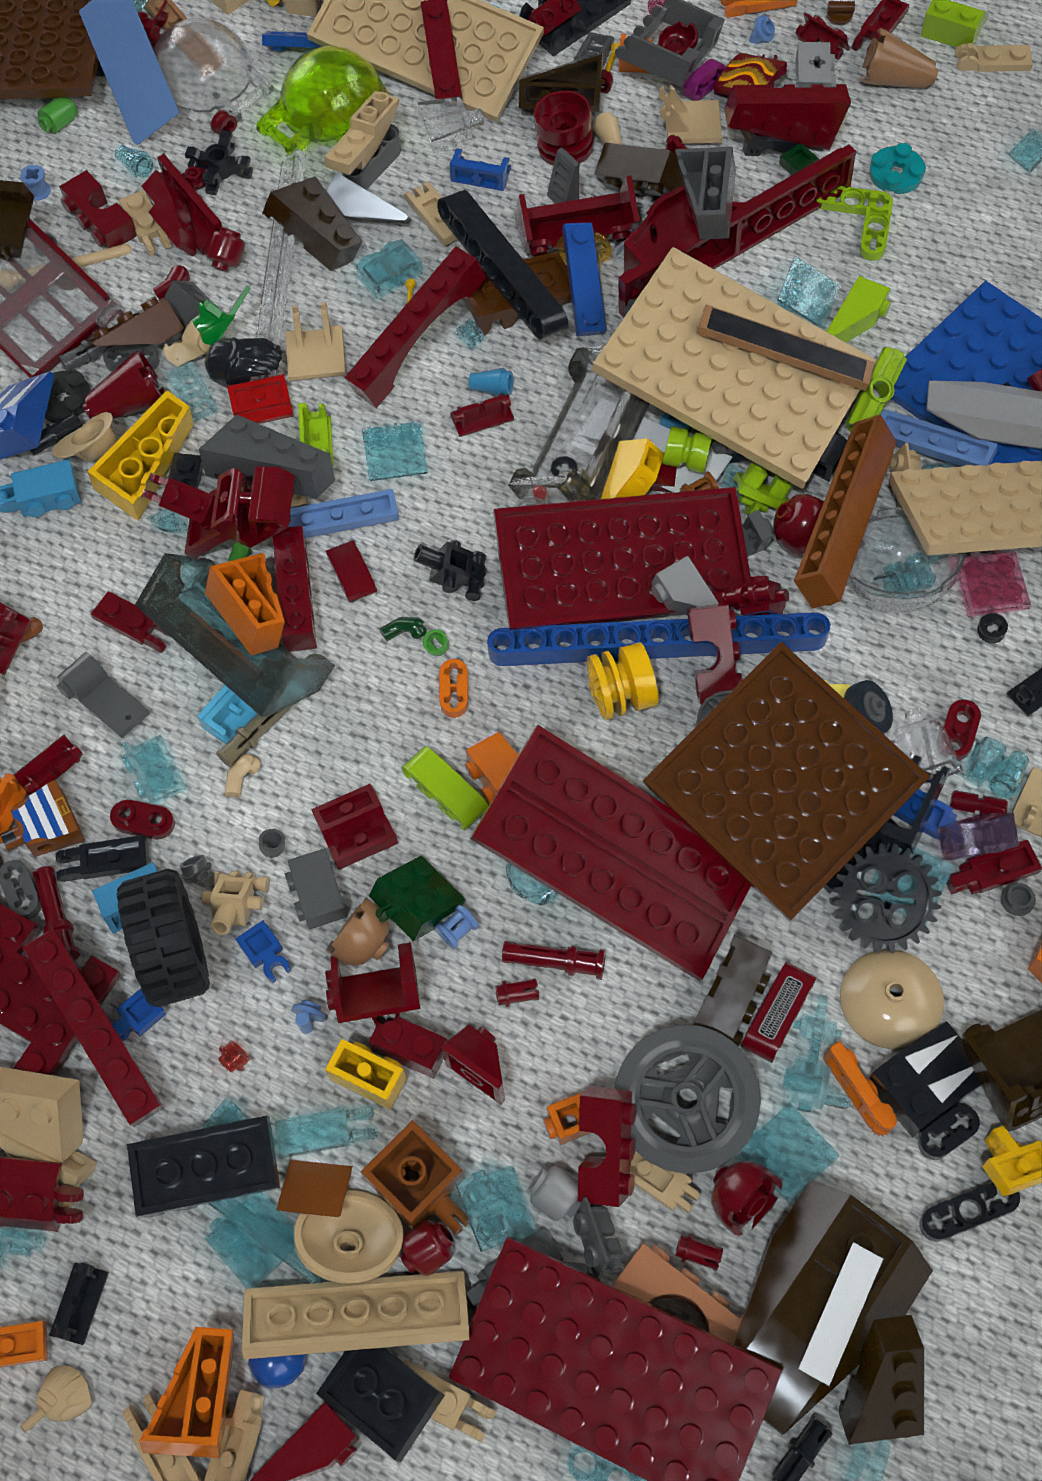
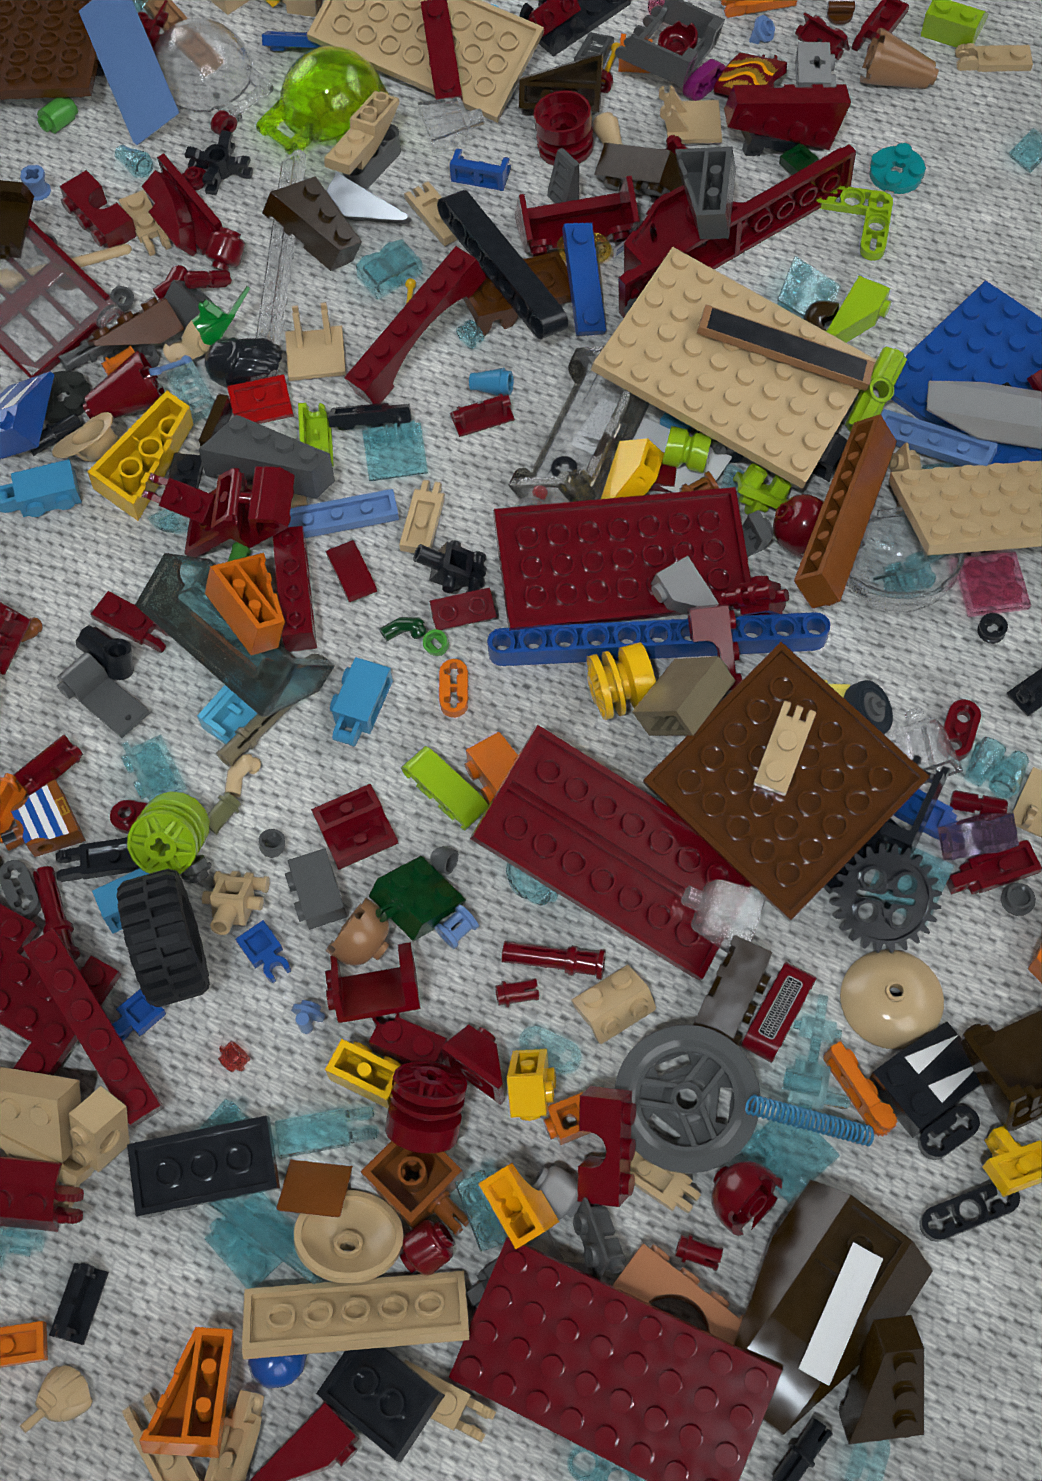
none -> tan brick [69,1086,130,1173]
none -> black piece [76,625,134,680]
none -> orange pin [101,345,135,375]
none -> dark grey hinge [110,286,134,312]
none -> lime wheel [127,791,210,874]
none -> medium blue hinge [149,355,192,375]
none -> dark red piece [184,270,232,289]
none -> dark brown tile [199,393,233,446]
none -> olive pin [207,792,241,835]
none -> black hinge [328,403,412,430]
none -> dark azure brick [330,657,393,747]
none -> dark red wheel [385,1061,468,1153]
none -> tan hinge [399,480,445,553]
none -> dark red hinge [429,587,497,630]
none -> dark grey hinge [430,846,459,875]
none -> light orange arch [478,1163,559,1249]
none -> yellow brick [507,1049,556,1121]
none -> clear light blue beam [519,1026,581,1075]
none -> tan bracket [571,965,656,1044]
none -> dark tan brick [632,656,735,736]
none -> clear torso [681,879,766,953]
none -> dark azure piece [745,1095,874,1147]
none -> tan hinge [753,701,816,796]
none -> dark brown hair [803,300,839,331]

